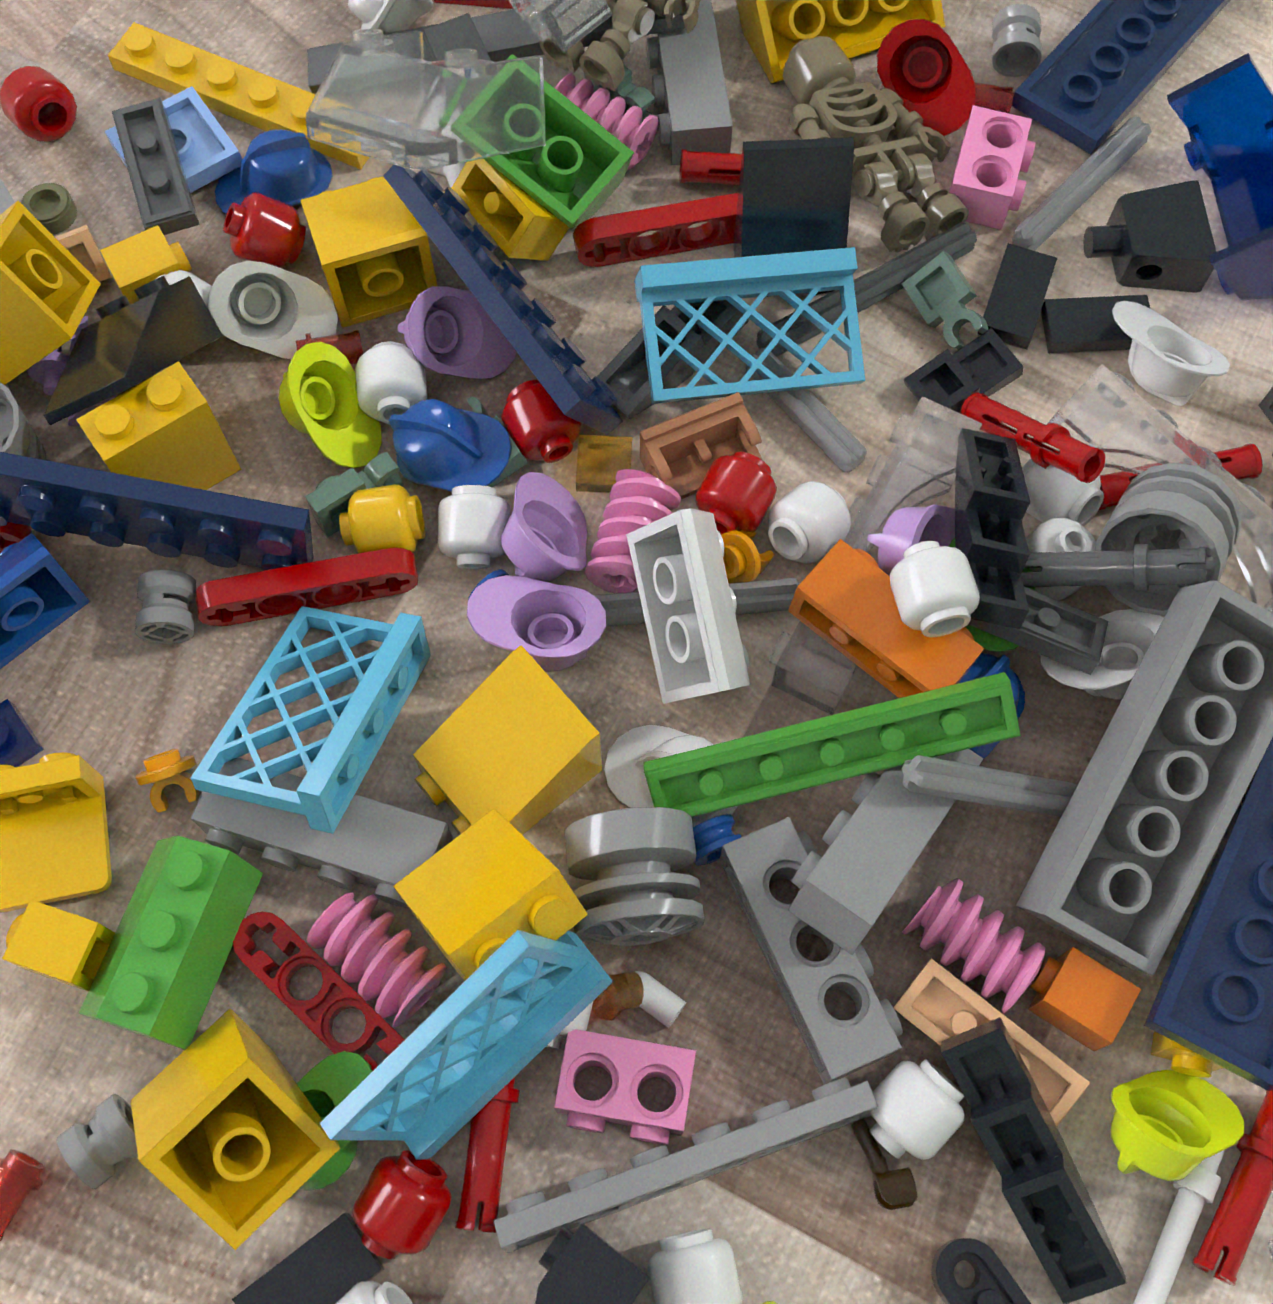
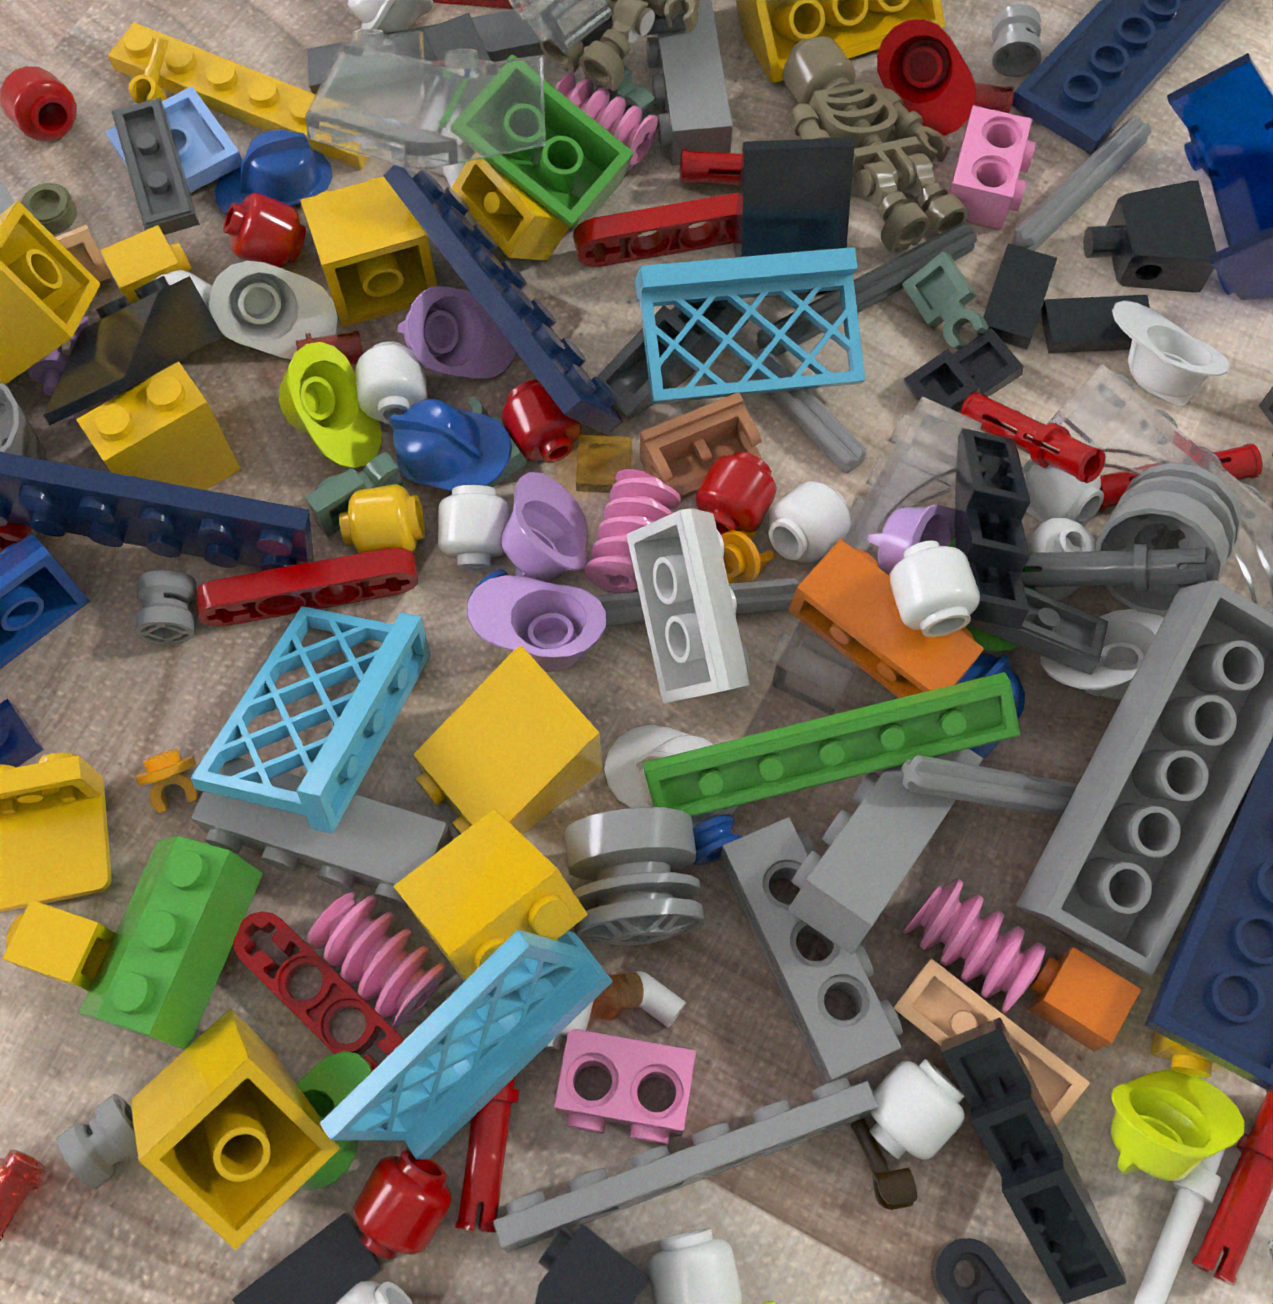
none -> yellow hand [128,36,168,104]

